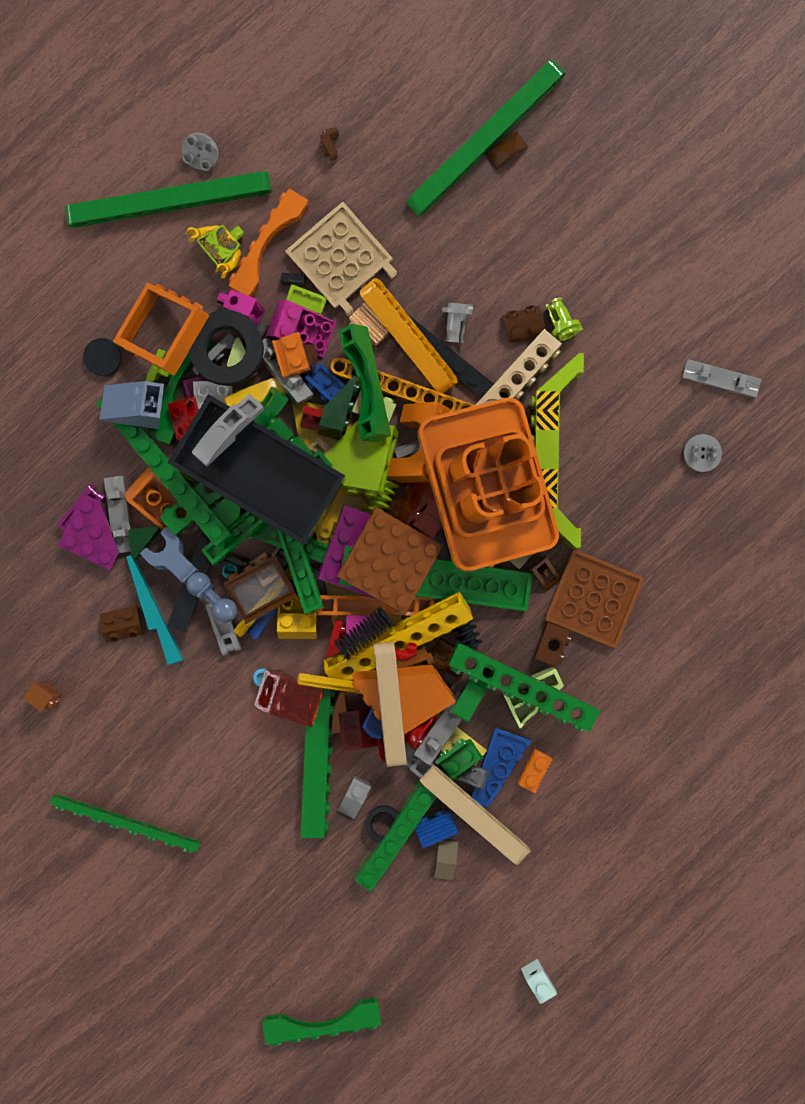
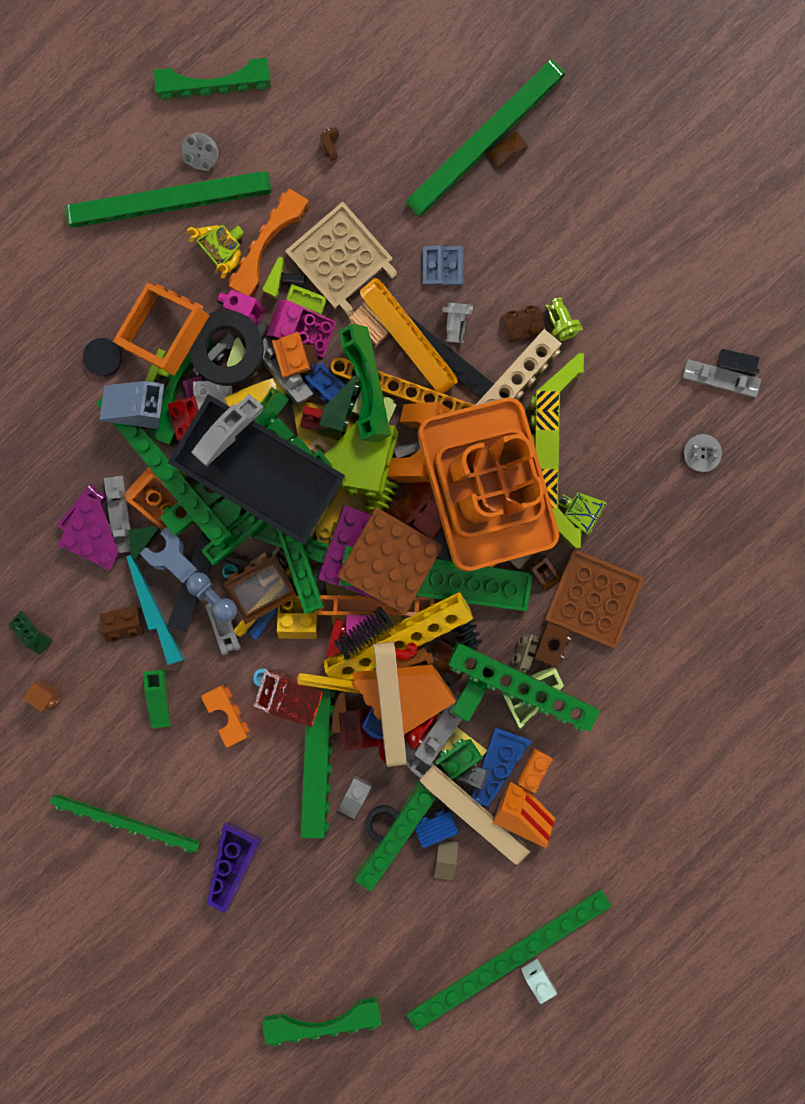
none -> dark green bracket [9,611,53,655]
none -> green slope [143,669,171,728]
none -> green arch [154,58,271,100]
none -> orange arch [201,685,250,748]
none -> dark purple wedge [207,822,262,913]
none -> lime slope [262,257,284,300]
none -> green plate [406,888,612,1031]
none -> sand blue slope [423,245,464,286]
none -> orange slope [493,782,555,848]
none -> dark tan hinge [511,632,539,673]
none -> torso [558,492,607,536]
none -> black panel [717,349,760,377]

